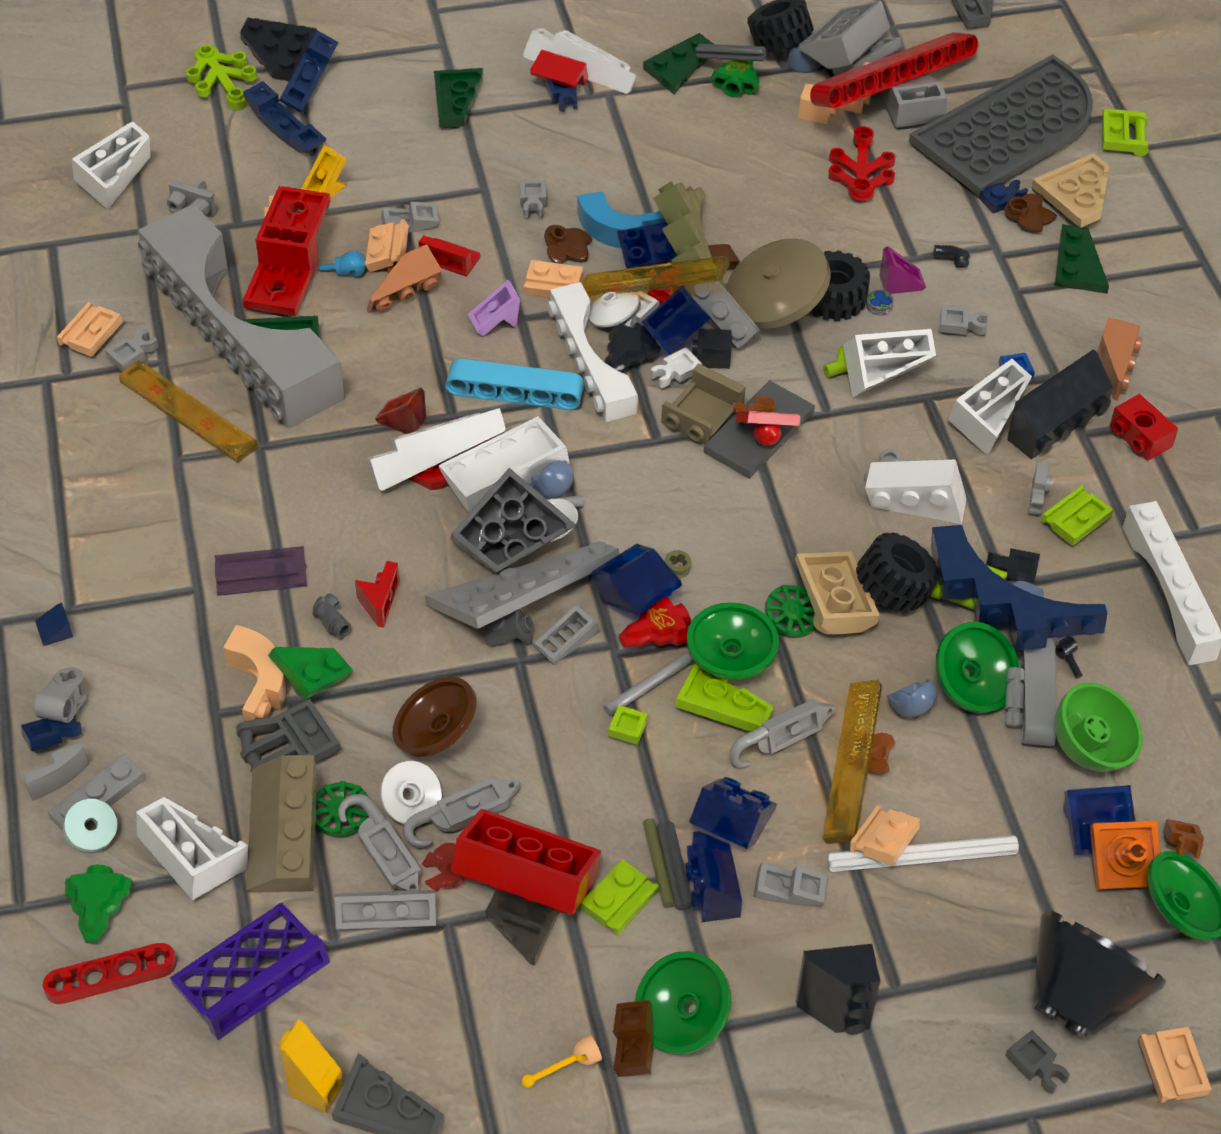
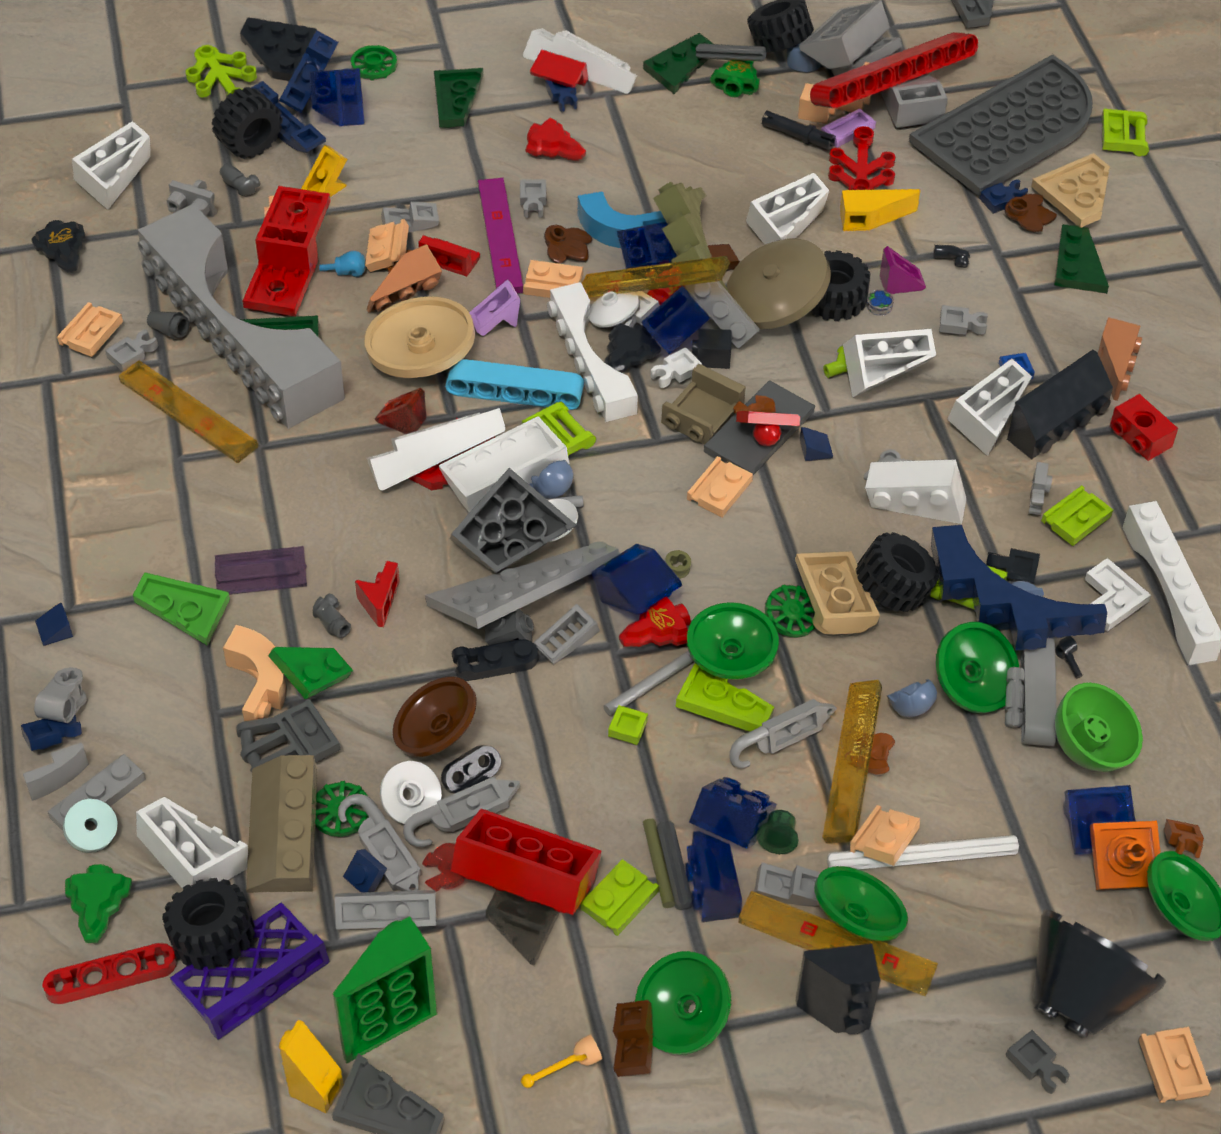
none -> black rock [31,220,86,273]
none -> bright green wing [133,572,230,646]
none -> dark grey cone [147,311,189,339]
none -> black tyre [162,878,255,970]
none -> black tyre [212,87,283,159]
none -> dark grey arm [219,163,260,196]
none -> clear blue slope [309,68,365,126]
none -> green slope [333,916,437,1063]
none -> dark blue plate [343,849,387,893]
none -> green wheel [351,45,397,81]
none -> tan dish [364,297,475,378]
none -> plate [441,745,501,793]
none -> black plate [451,639,538,682]
none -> magenta tile [478,178,523,293]
none -> lime plate [522,401,596,456]
none -> red rock [525,118,586,161]
none -> light nougat plate [687,456,753,518]
none -> clear yellow tile [738,891,938,997]
none -> white wedge [746,173,829,245]
none -> clear green piece [757,810,799,854]
none -> black pin [761,110,836,150]
none -> dark blue slope [800,427,833,461]
none -> green dish [814,866,908,941]
none -> lavender tile [821,109,876,148]
none -> yellow slope [840,189,920,231]
none -> white plate [1085,558,1151,632]

